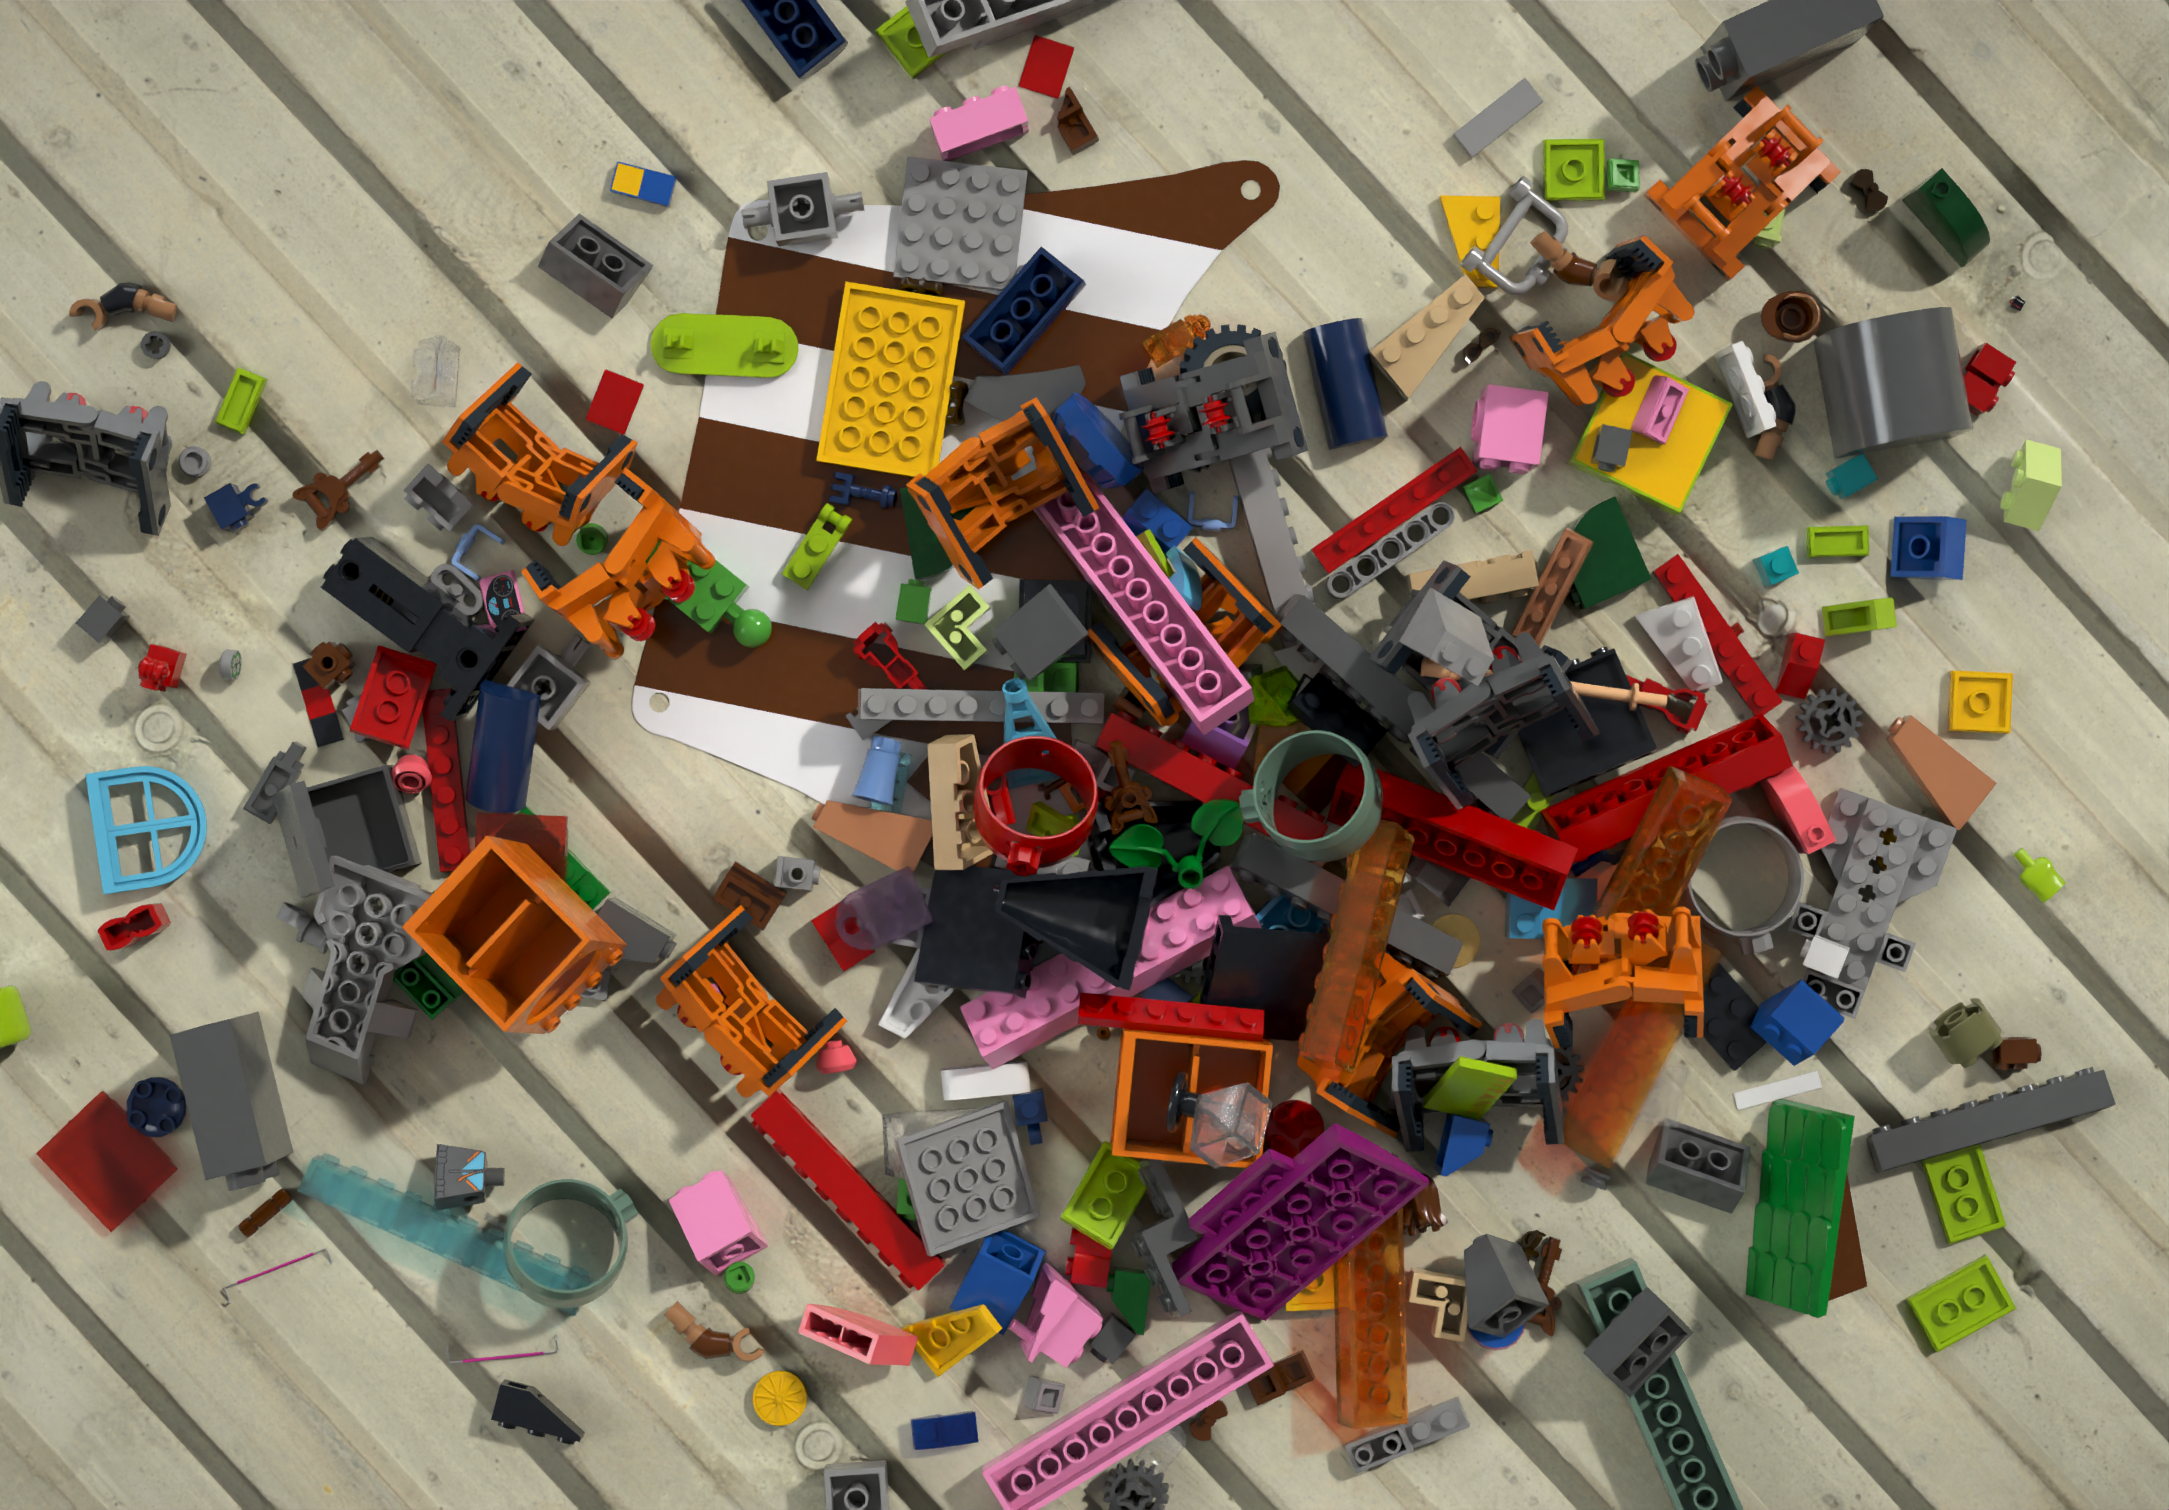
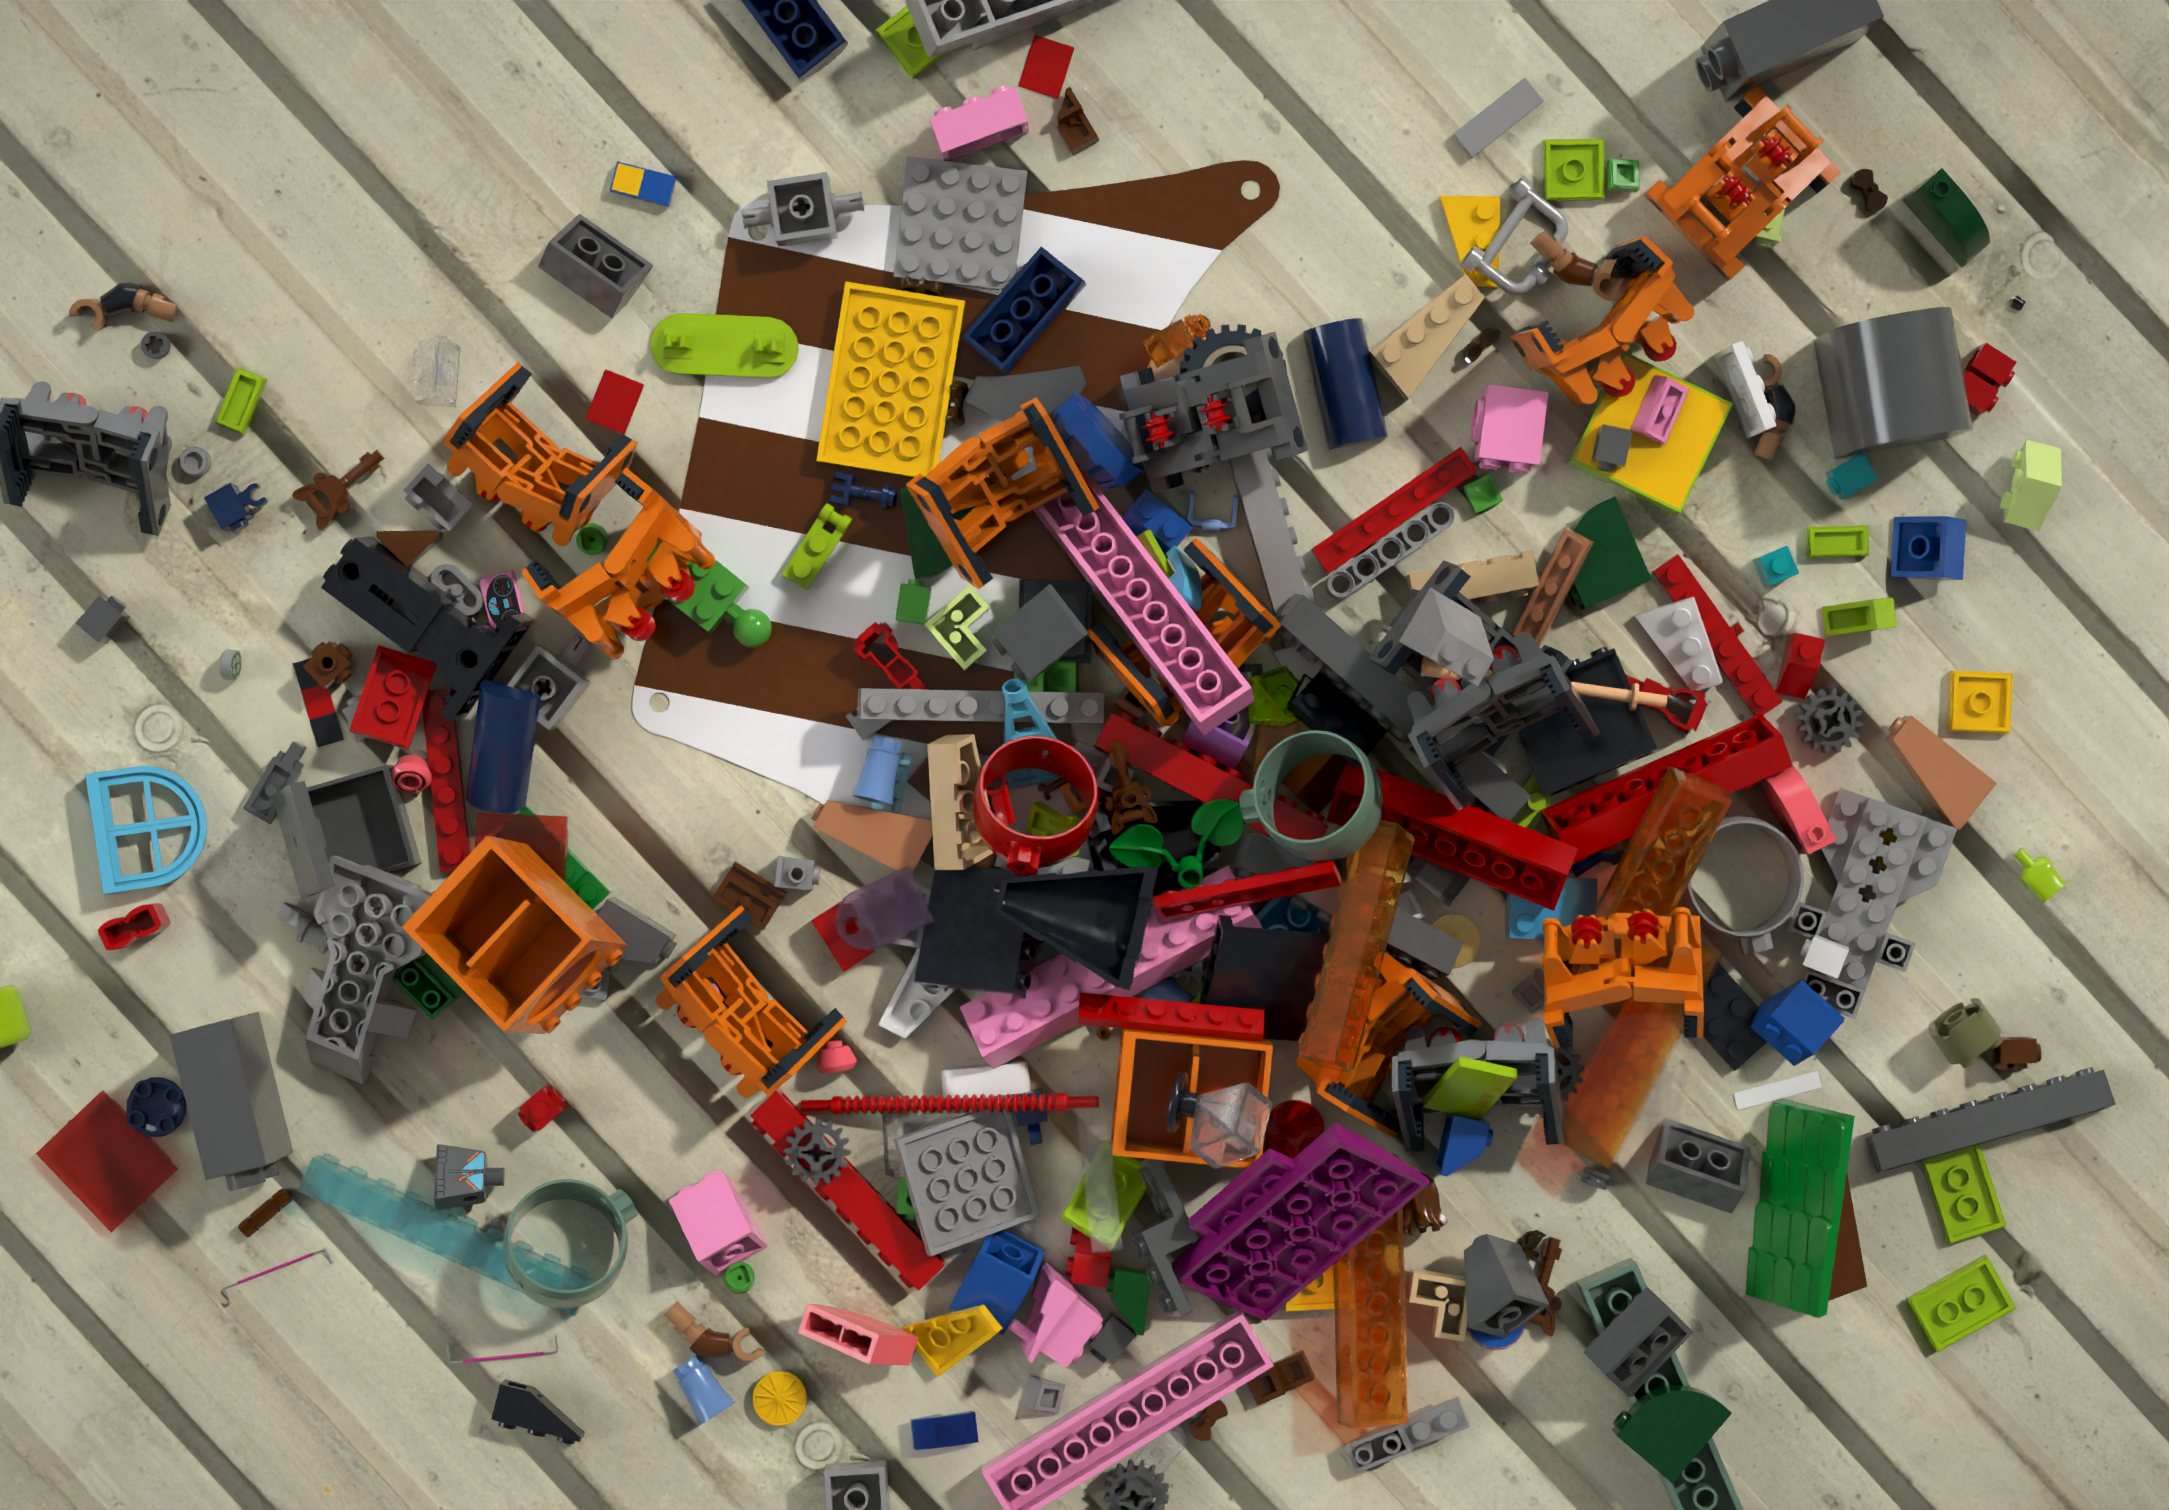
red brick [138,644,187,692] -> none
light blue piece [451,524,505,581] -> none
reddish brown piece [1760,291,1822,343] -> none
none -> reddish brown slope [376,530,443,567]
none -> red brick [518,1085,567,1132]
none -> medium blue plant [673,1355,736,1426]
none -> dark grey gear [784,1118,851,1185]
none -> red hose [801,1093,1099,1115]
none -> clear plate [1071,1068,1123,1253]
none -> red plate [1153,861,1341,921]
none -> dark green brick [1612,1385,1732,1483]

